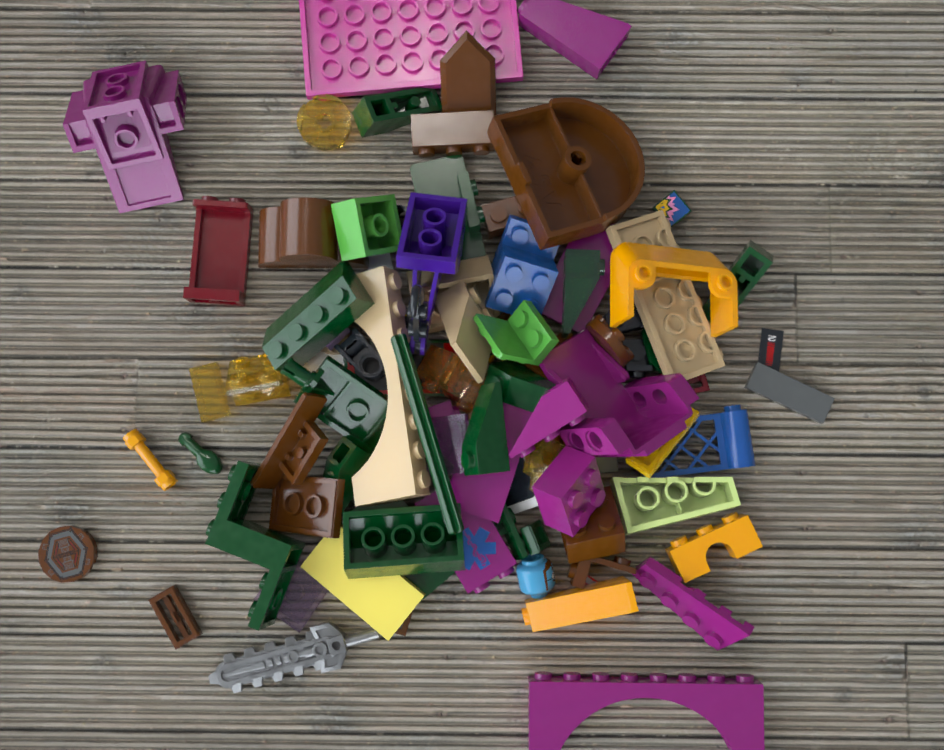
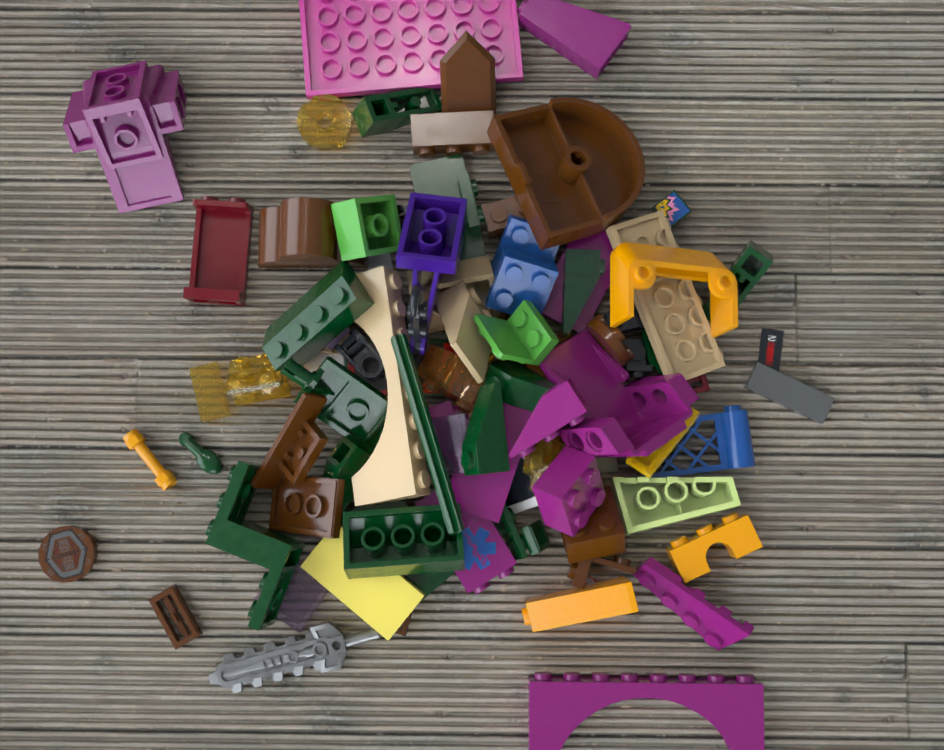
dark azure head [516,553,556,599] -> none

